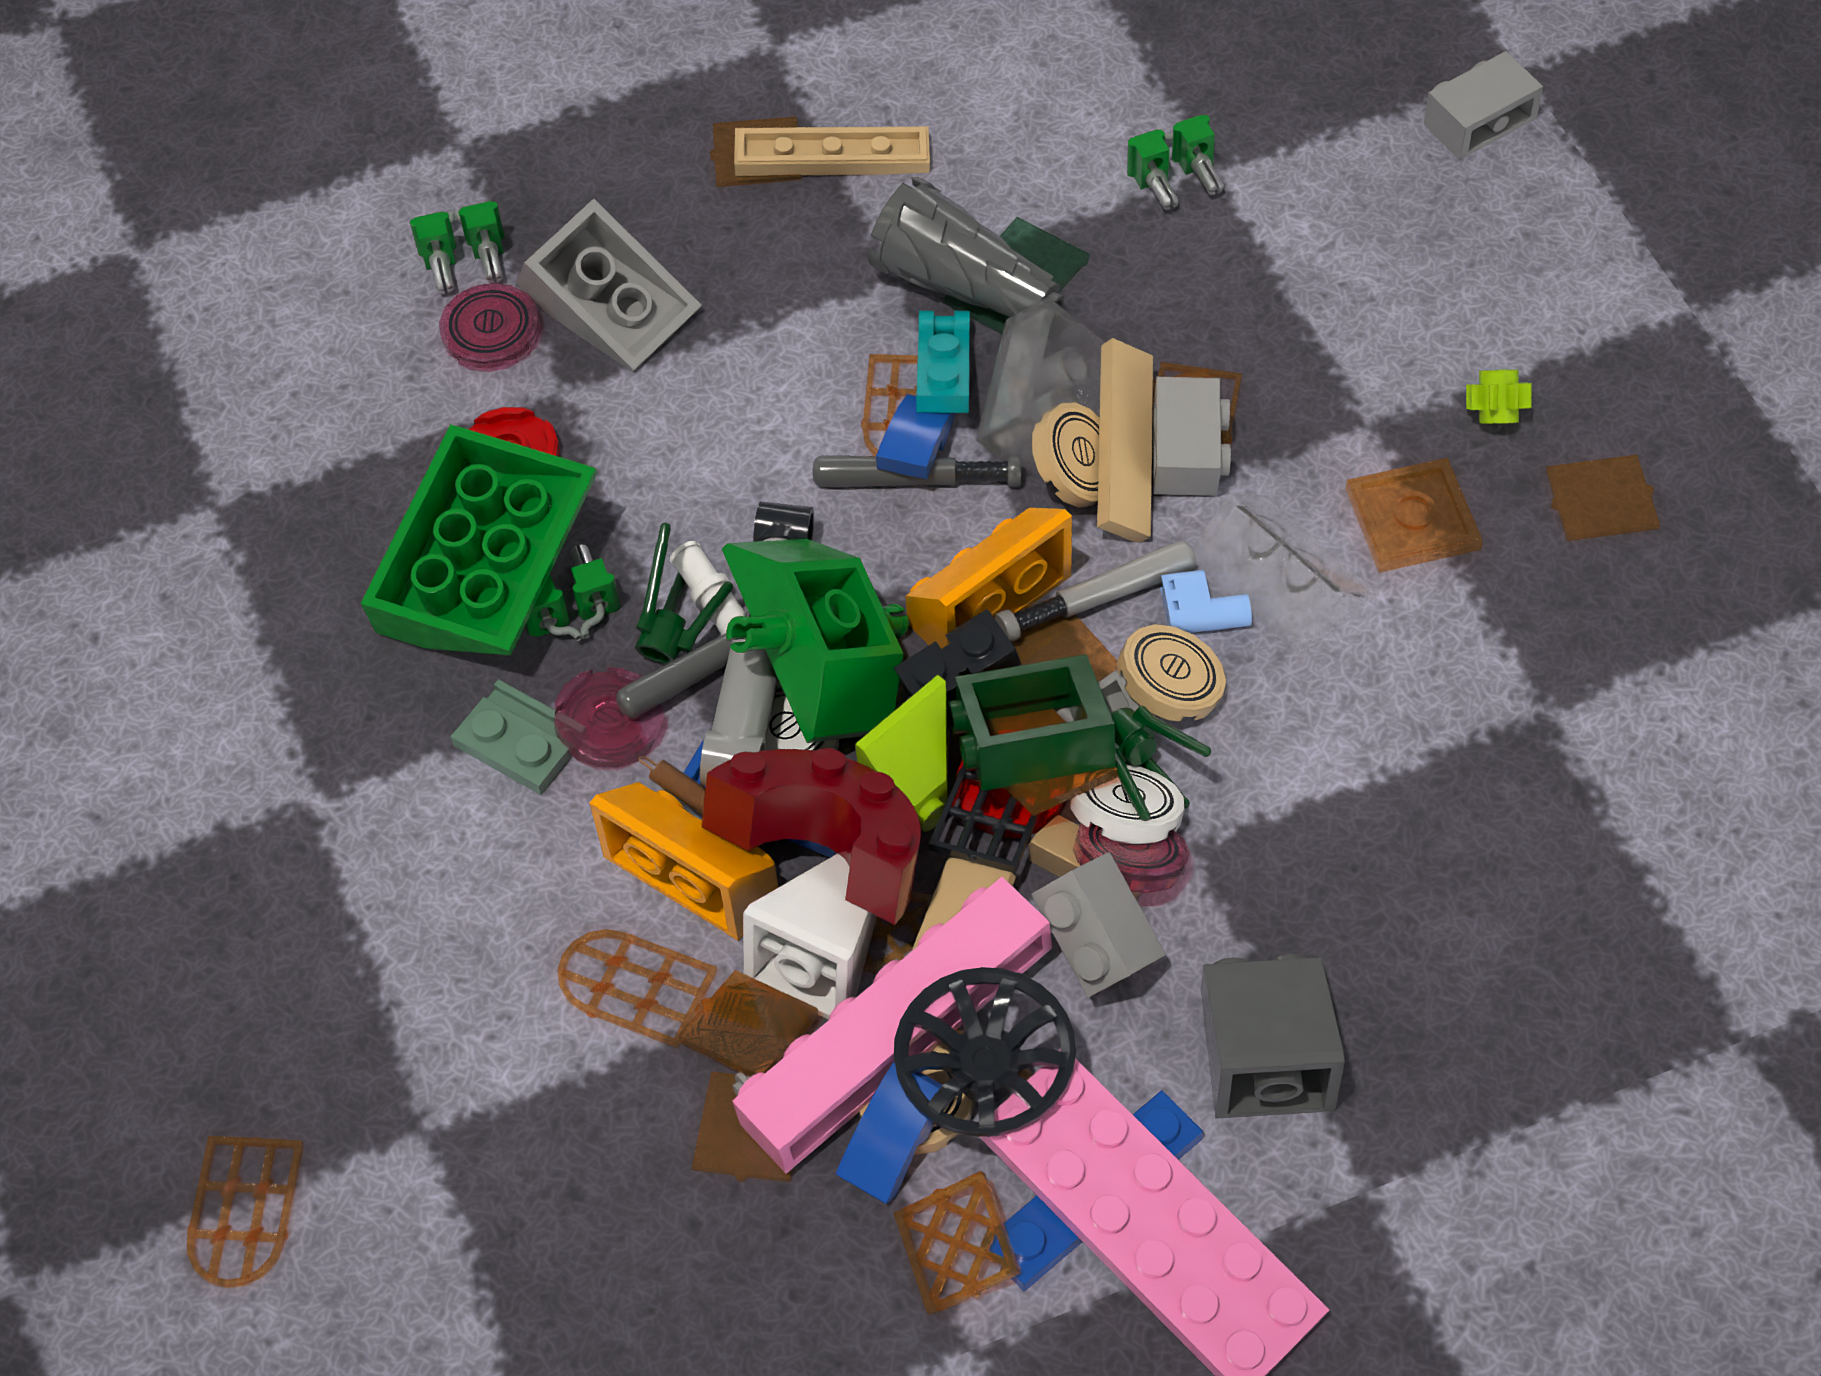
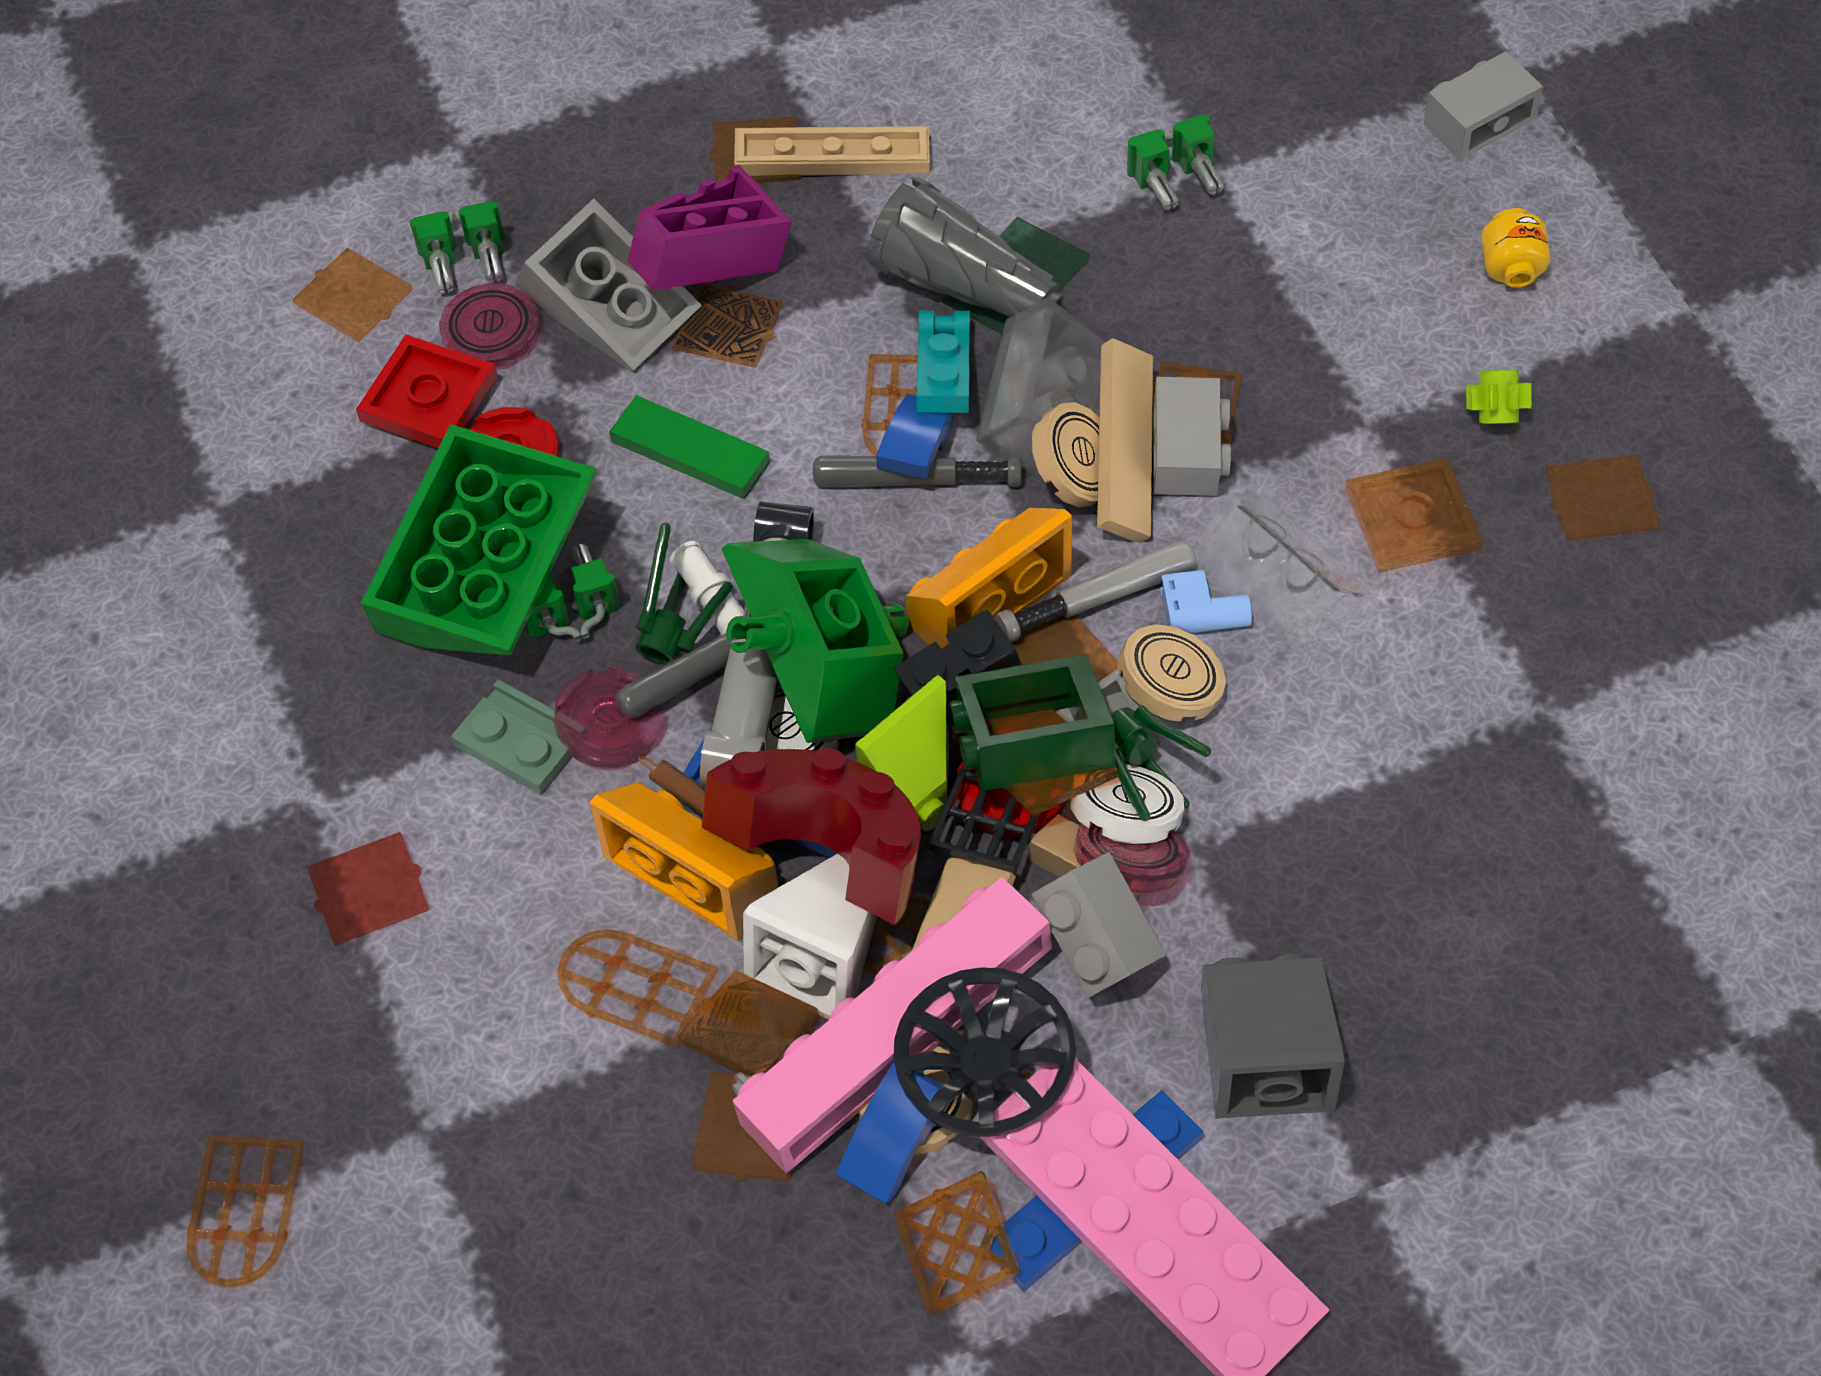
none -> clear orange piece [292,247,413,342]
none -> clear red piece [307,832,430,946]
none -> red plate [356,334,498,448]
none -> green tile [609,395,770,499]
none -> magenta wedge [627,165,792,290]
none -> clear orange piece [672,284,783,368]
none -> yellow head [1480,208,1551,287]

